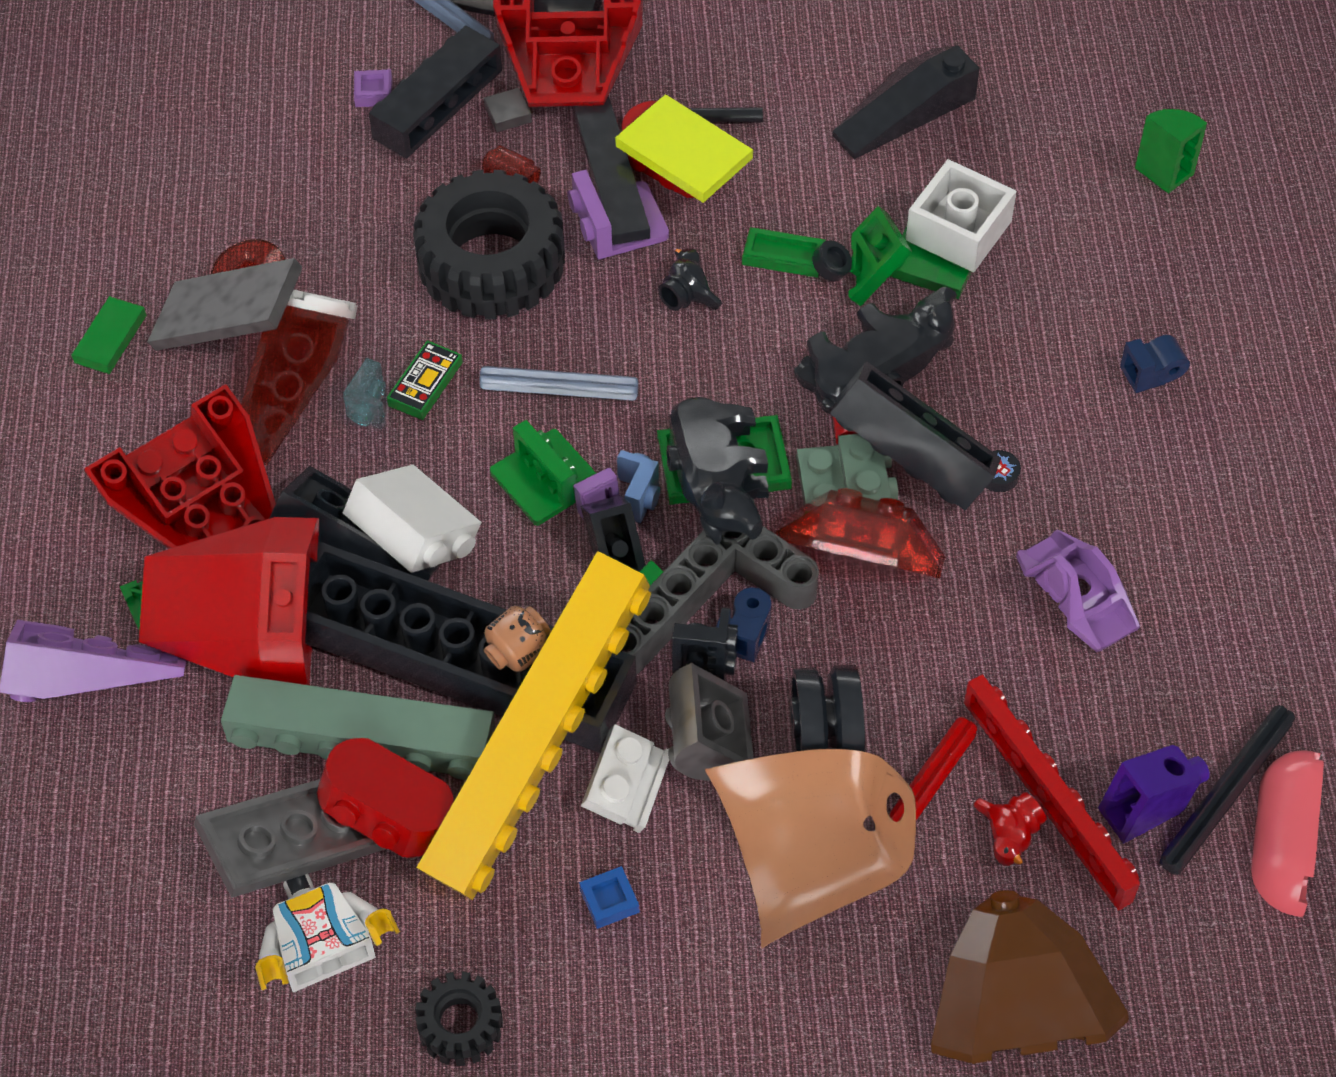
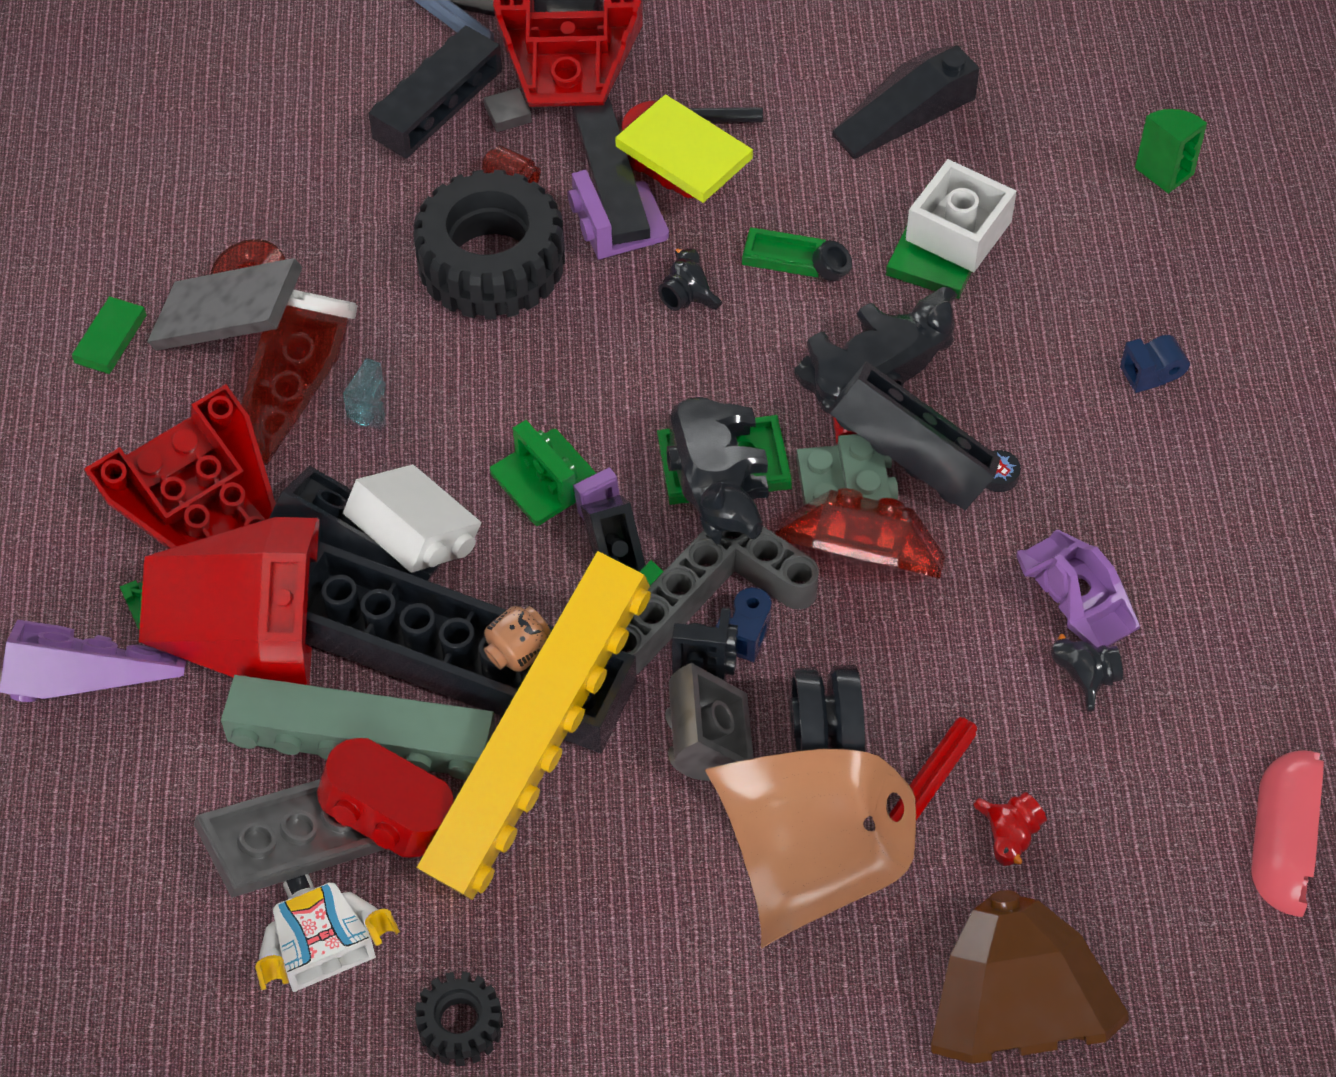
medium lavender tile [354,69,392,107] -> none
tile [387,340,463,420] -> none
axle [479,366,639,401] -> none
blue plate [579,866,640,929] -> none
white plate [581,724,669,833] -> none
medium blue bracket [617,450,660,524] -> none
green wing [848,206,912,306] -> none
red plate [964,674,1140,911] -> none
dark purple torso [1098,745,1210,844] -> none
black axle [1159,705,1295,875] -> none
none -> black animal [1051,634,1123,712]

